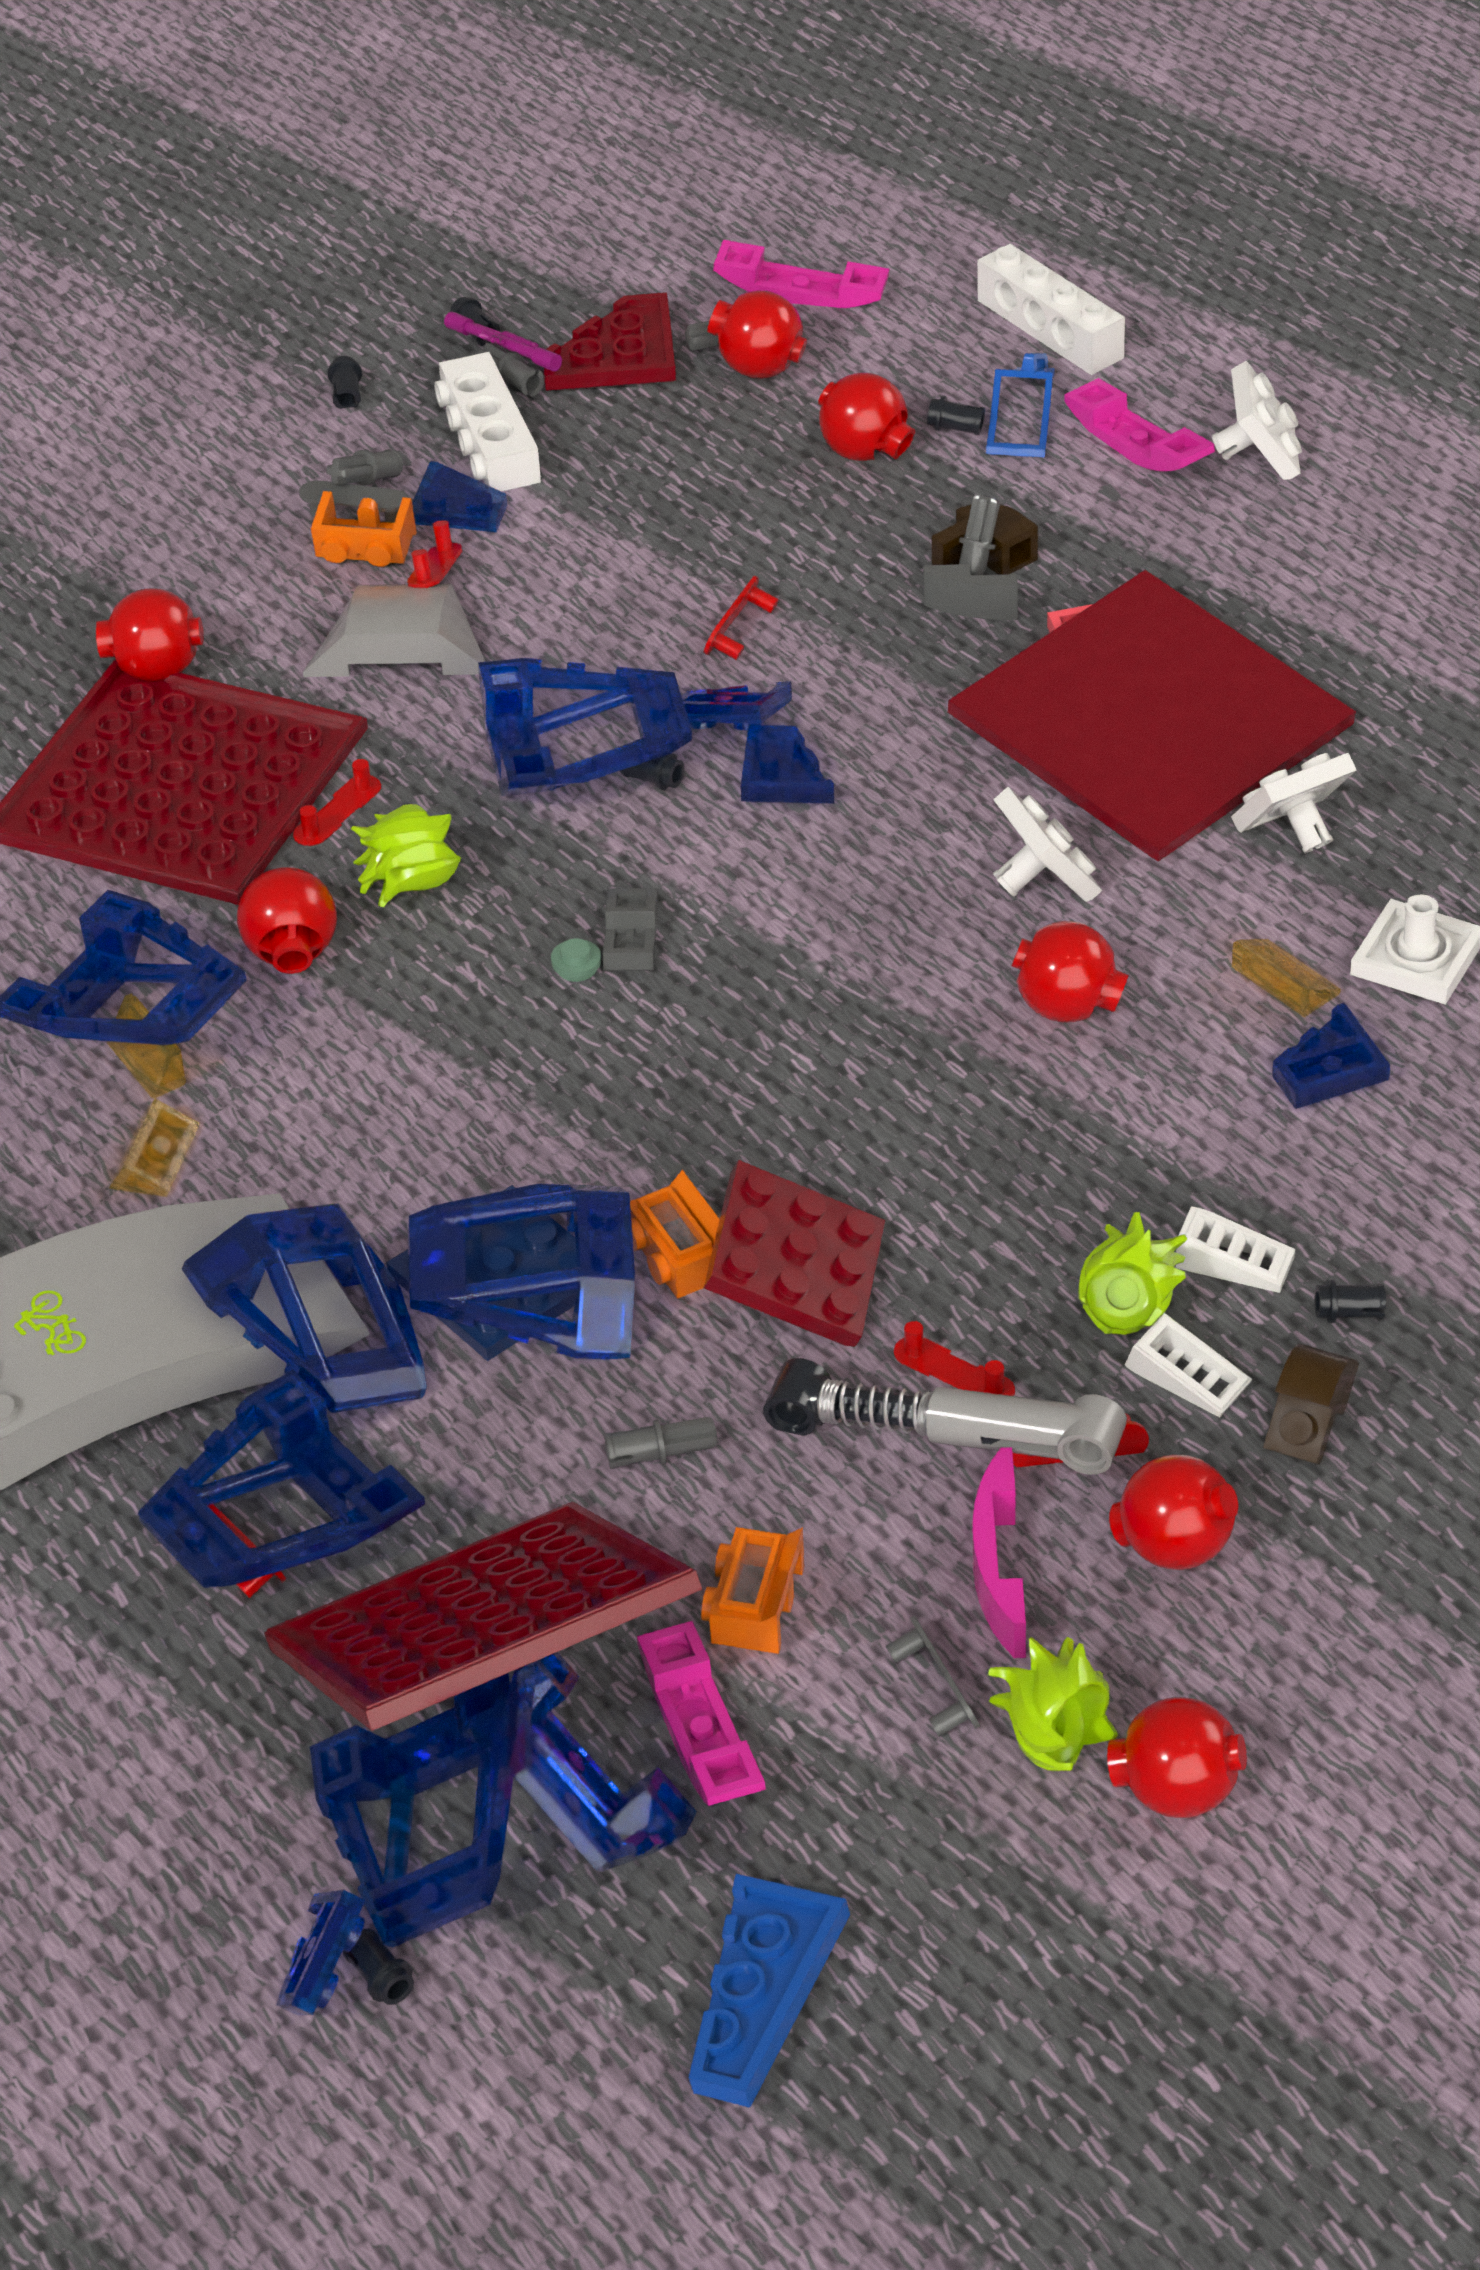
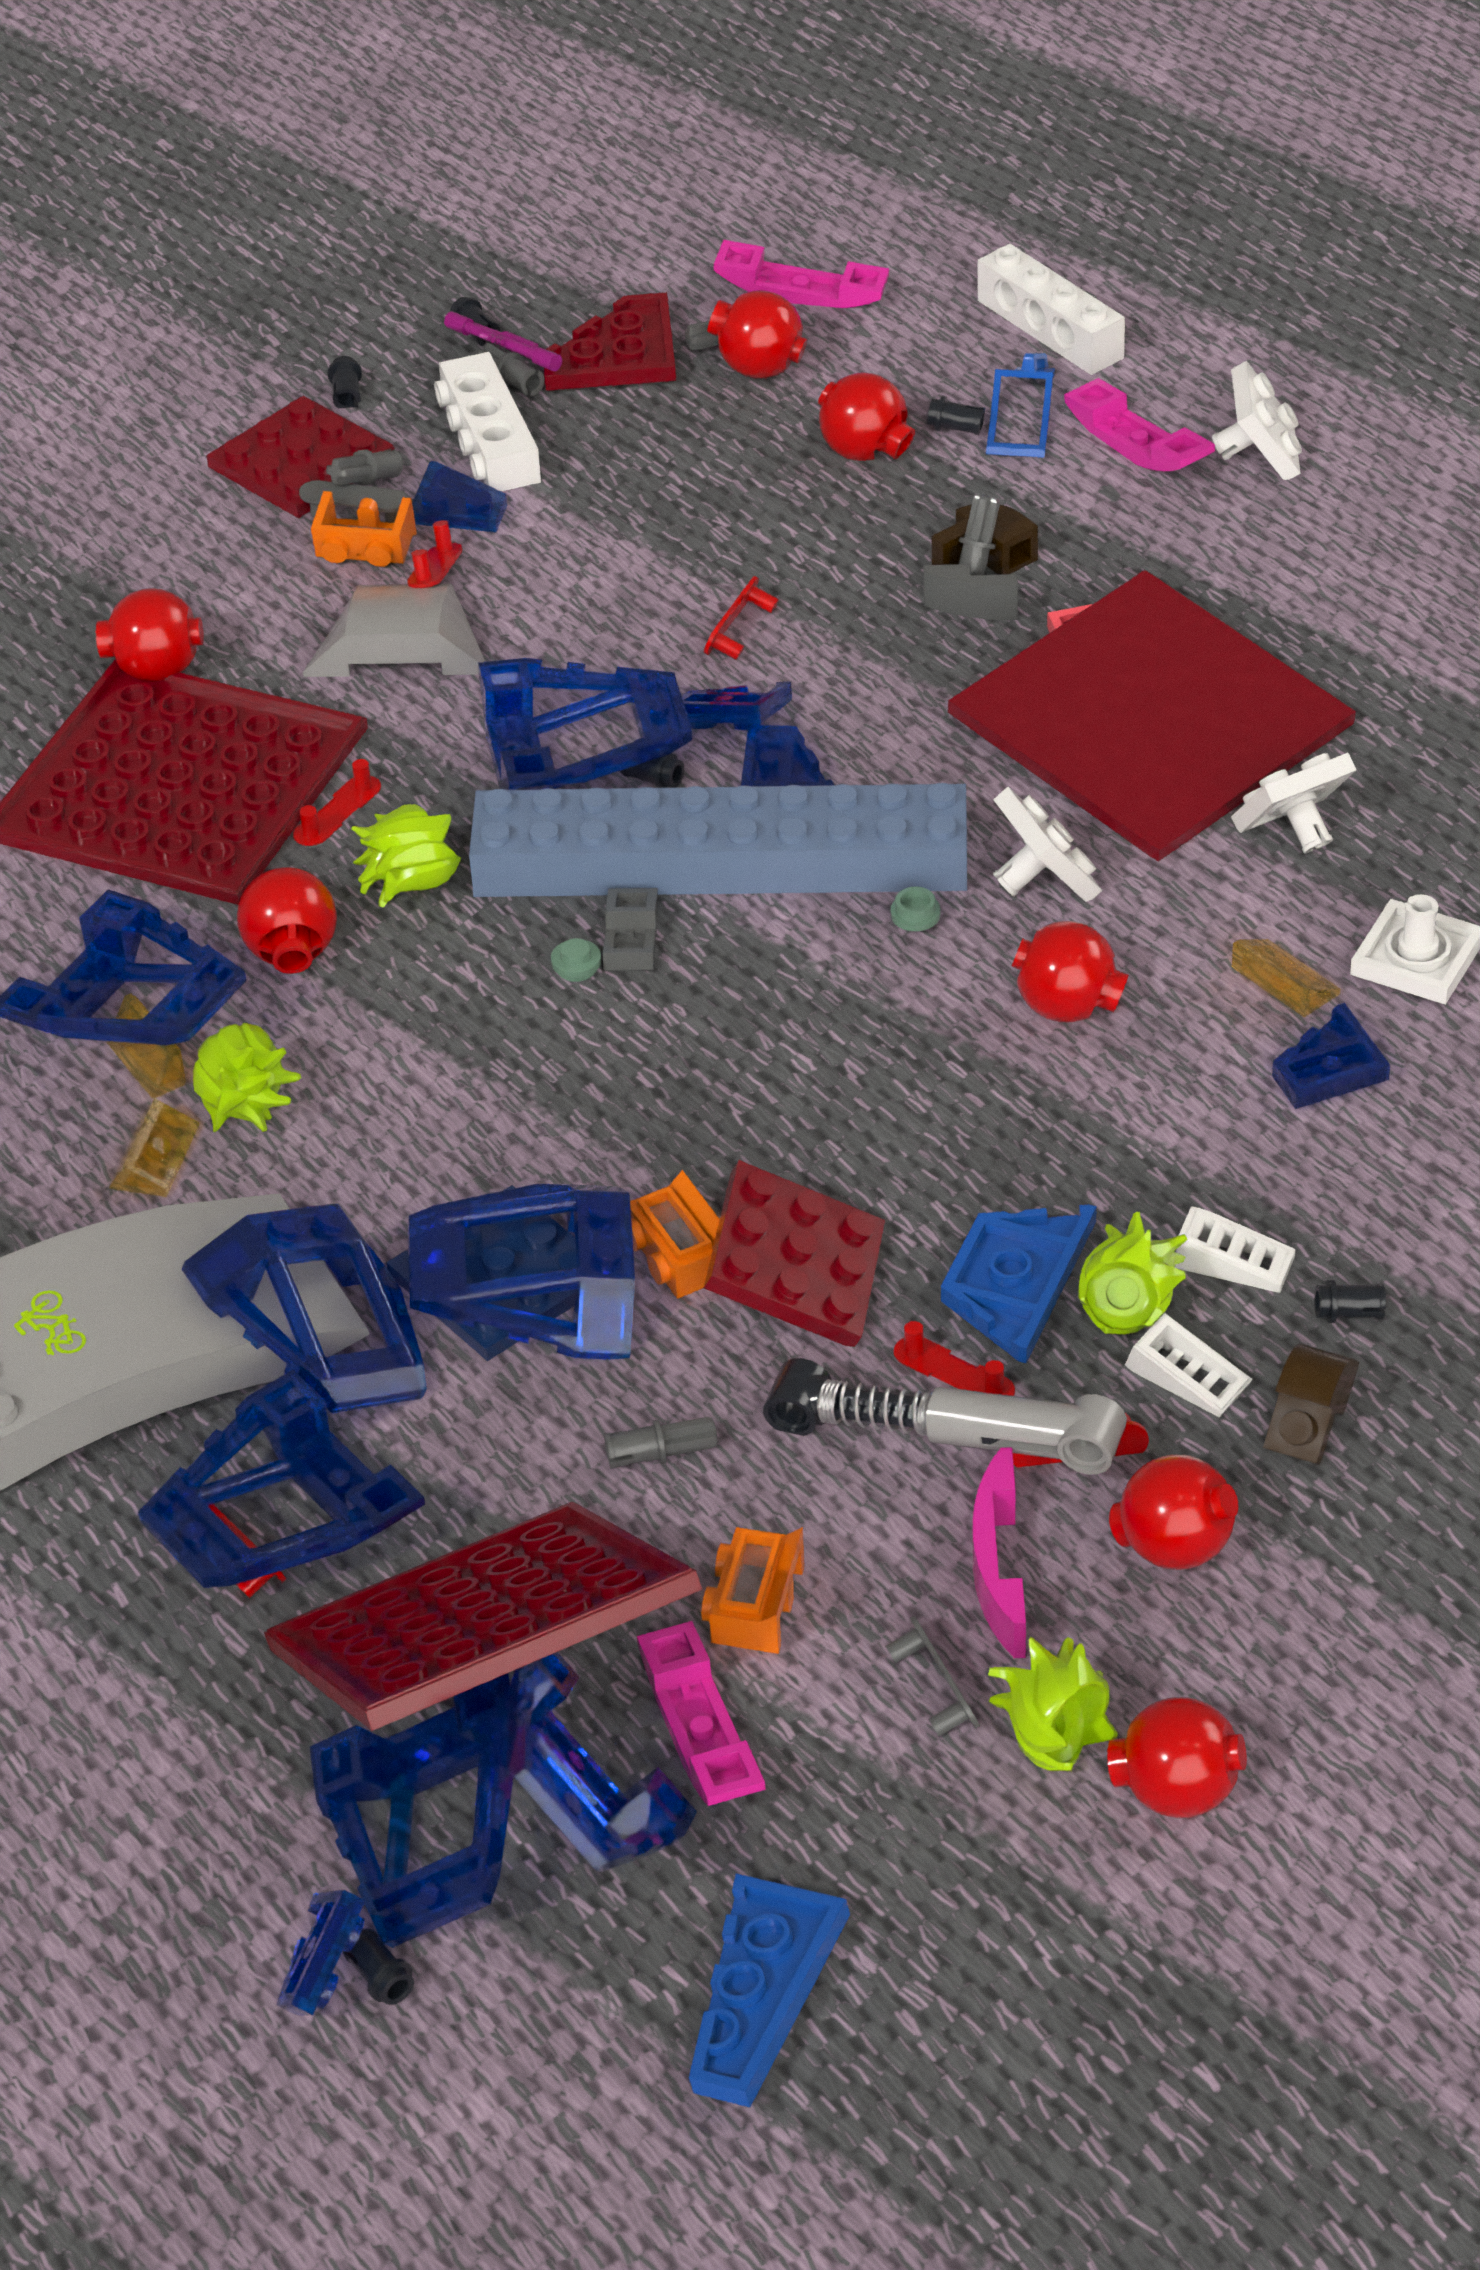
none -> lime hair [193,1023,301,1132]
none -> dark red plate [206,395,394,519]
none -> sand blue brick [469,783,967,897]
none -> sand green plate [890,887,941,931]
none -> blue wing [941,1204,1097,1363]

